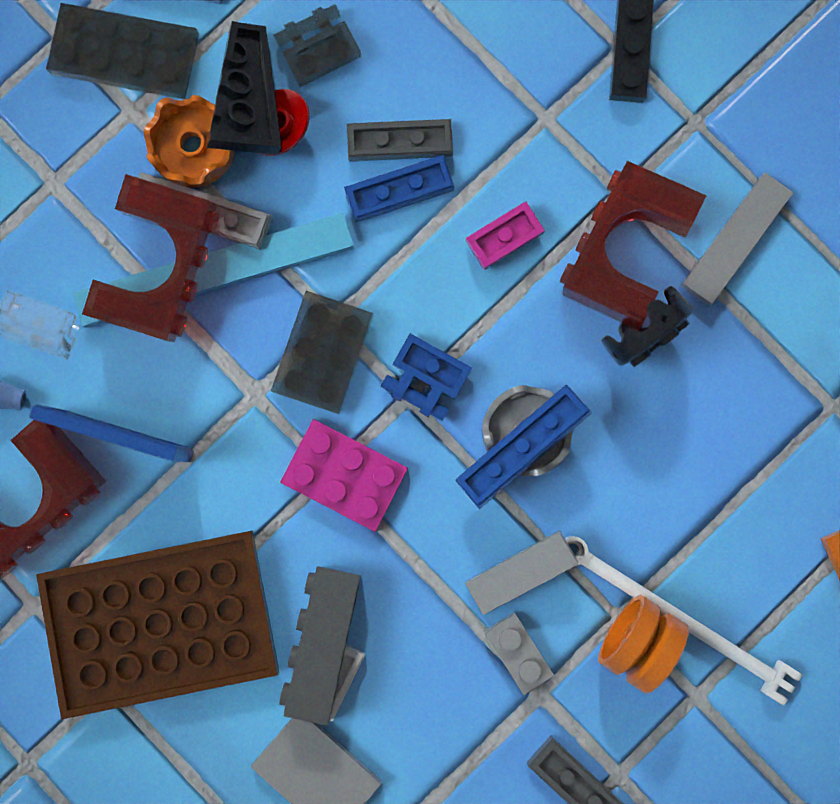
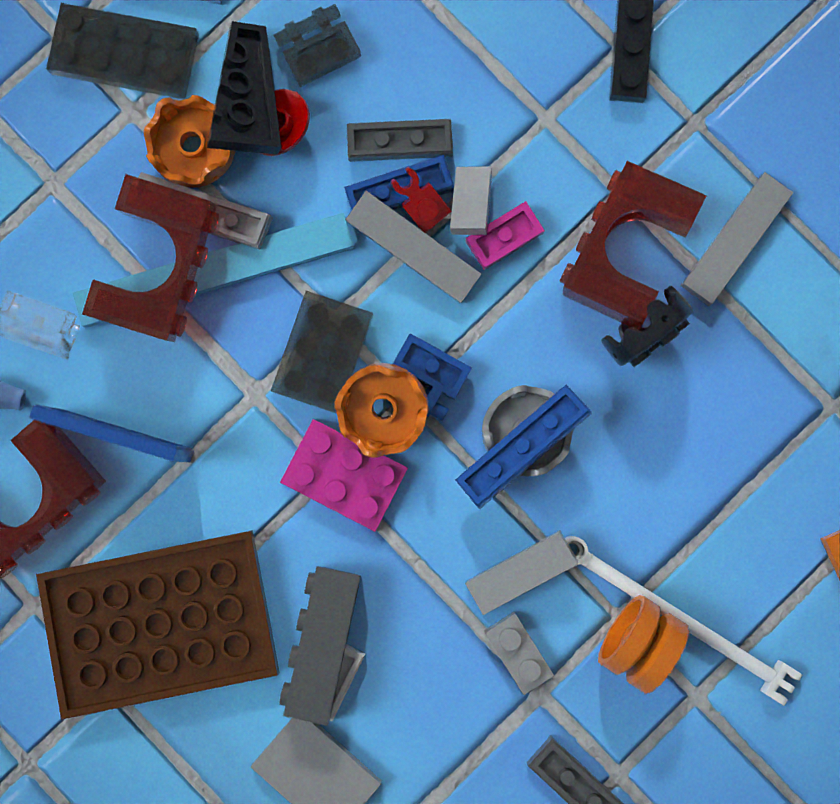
none -> orange plate [335,363,429,458]
none -> light grey tile [345,191,481,303]
none -> red plate [391,167,452,233]
none -> light grey tile [450,166,492,235]

